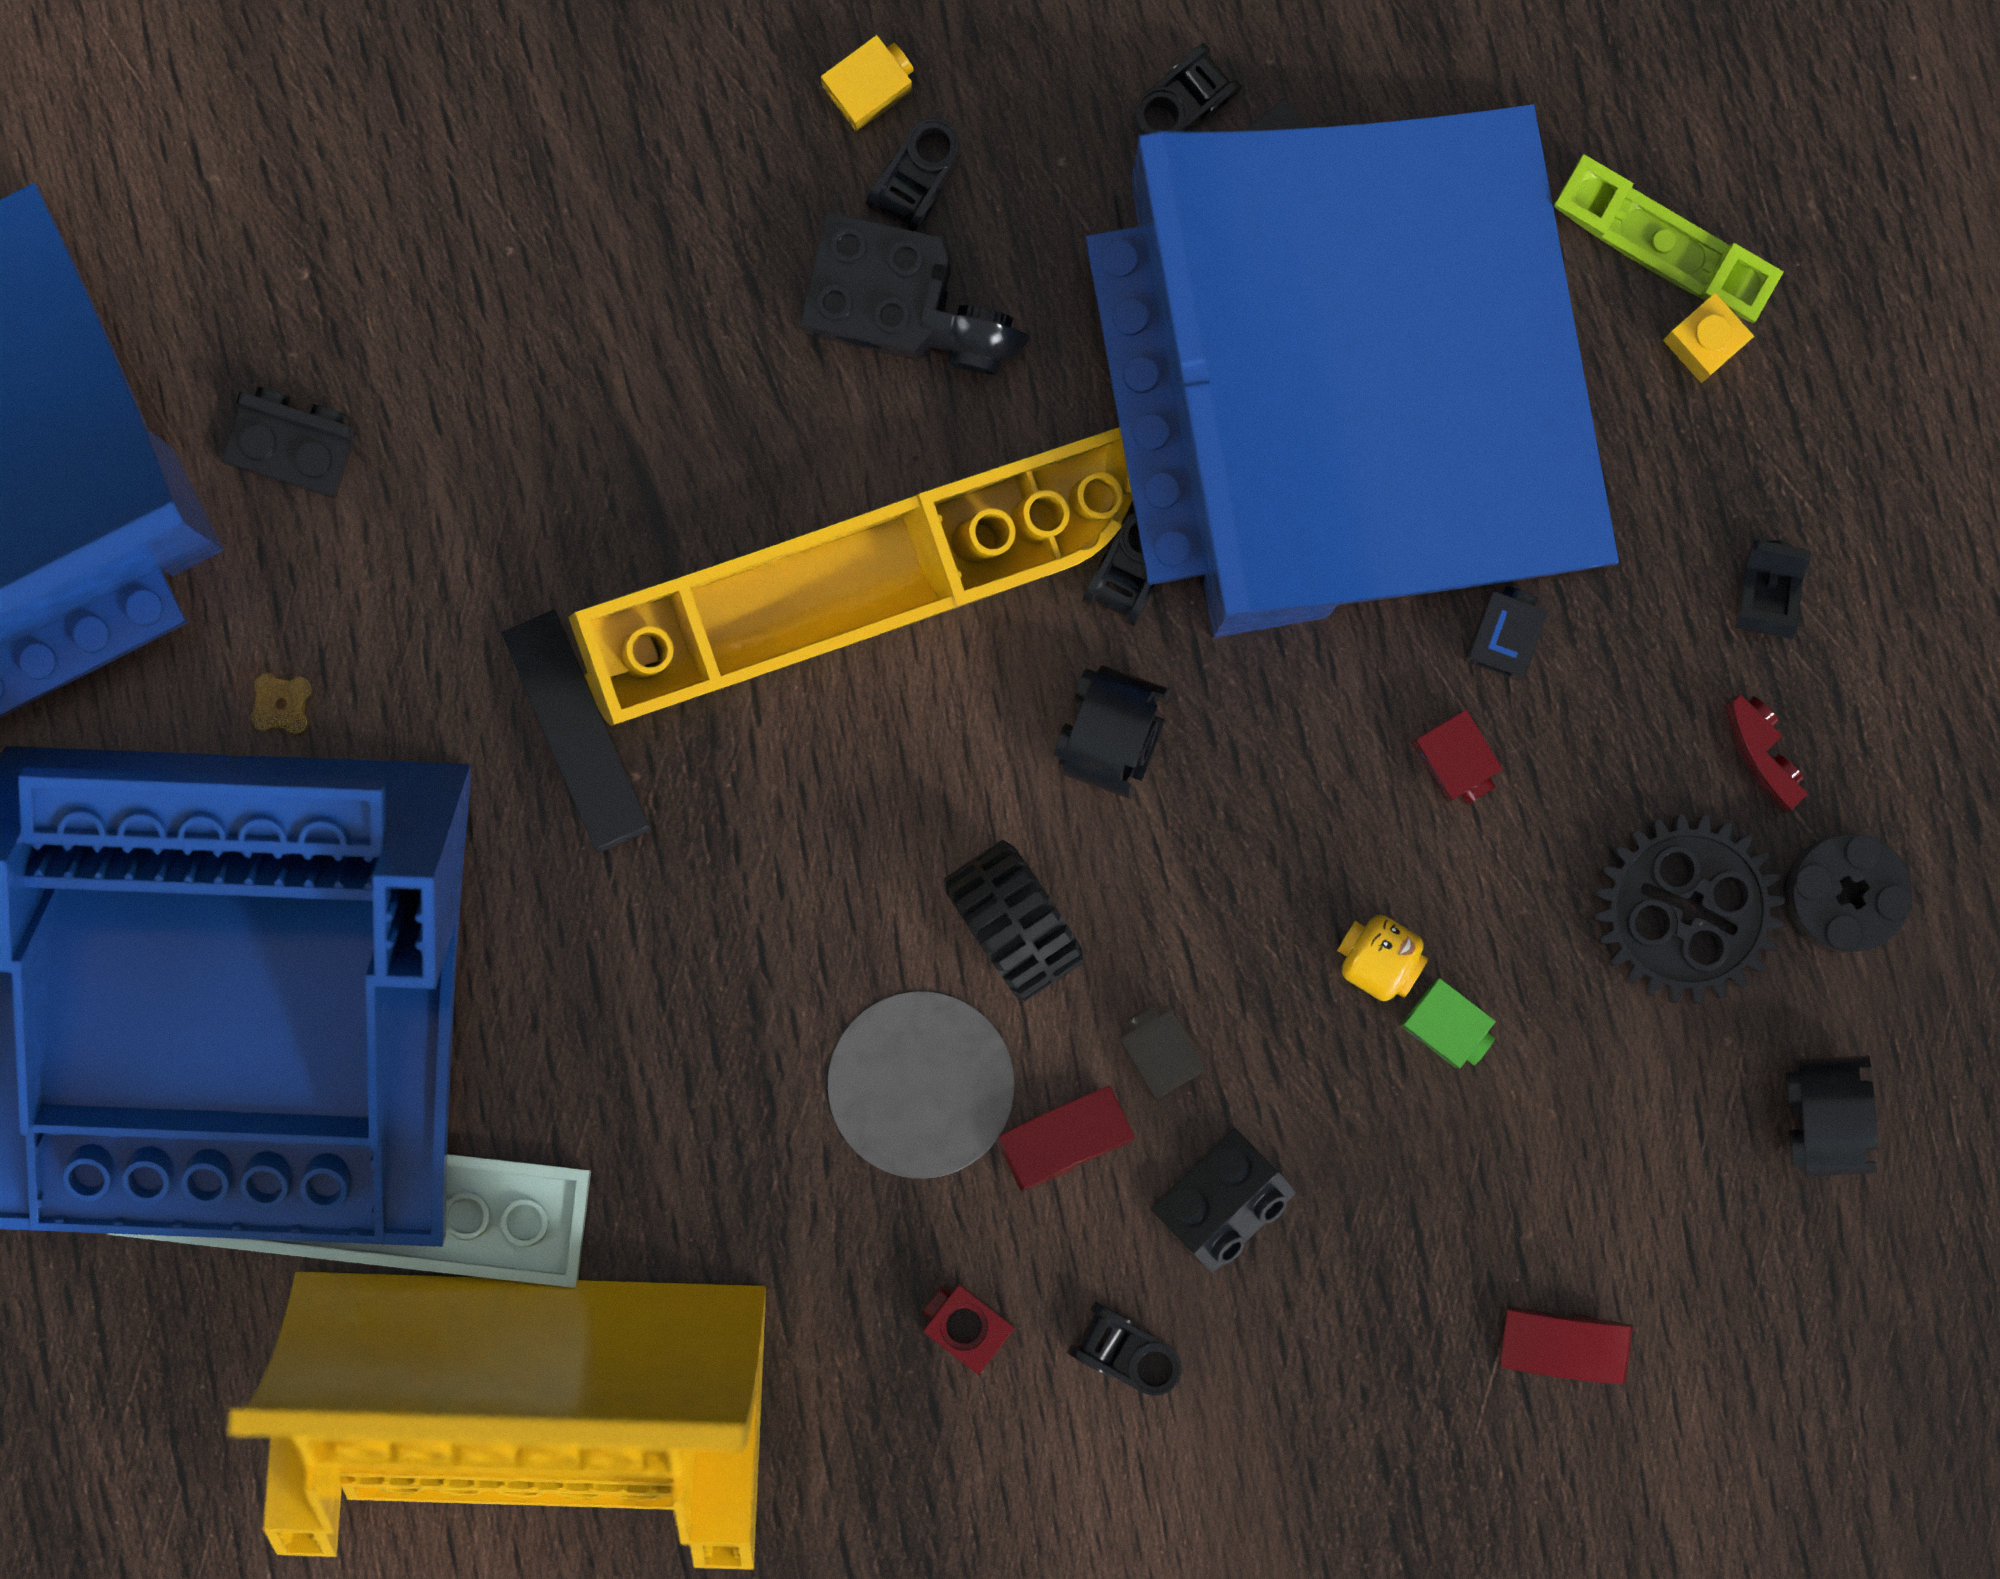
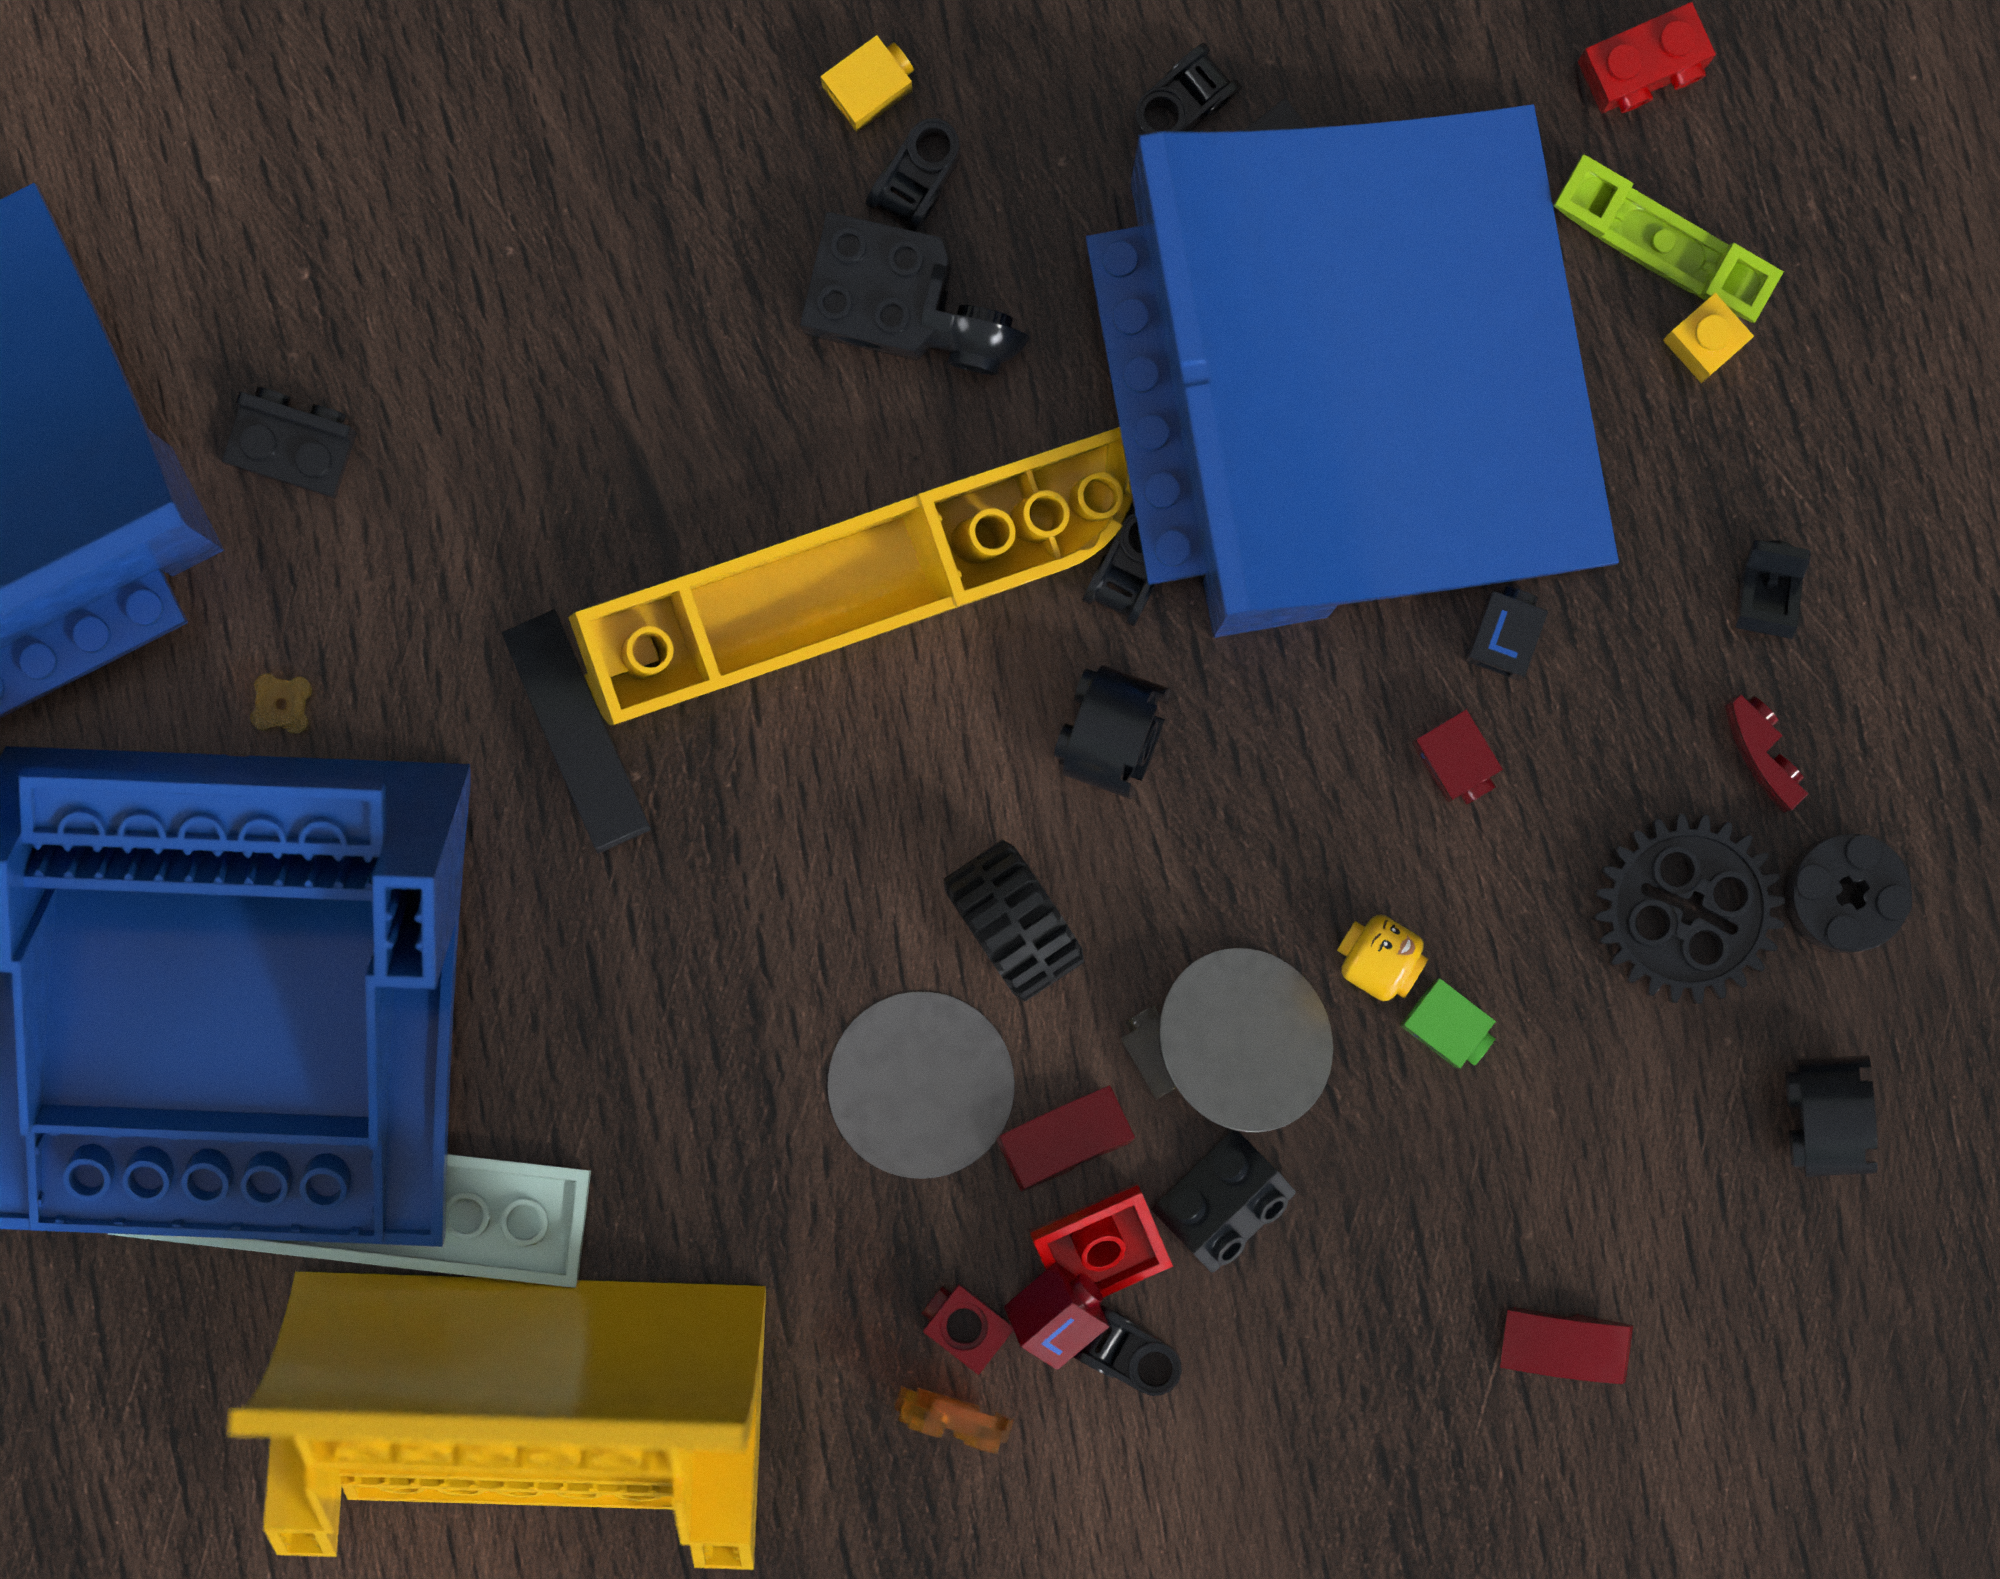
none -> clear orange plate [894,1385,1014,1454]
none -> dark red brick [1004,1263,1109,1370]
none -> red slope [1029,1183,1173,1298]
none -> flat silver sticker [1160,948,1333,1132]
none -> red brick [1578,2,1716,114]

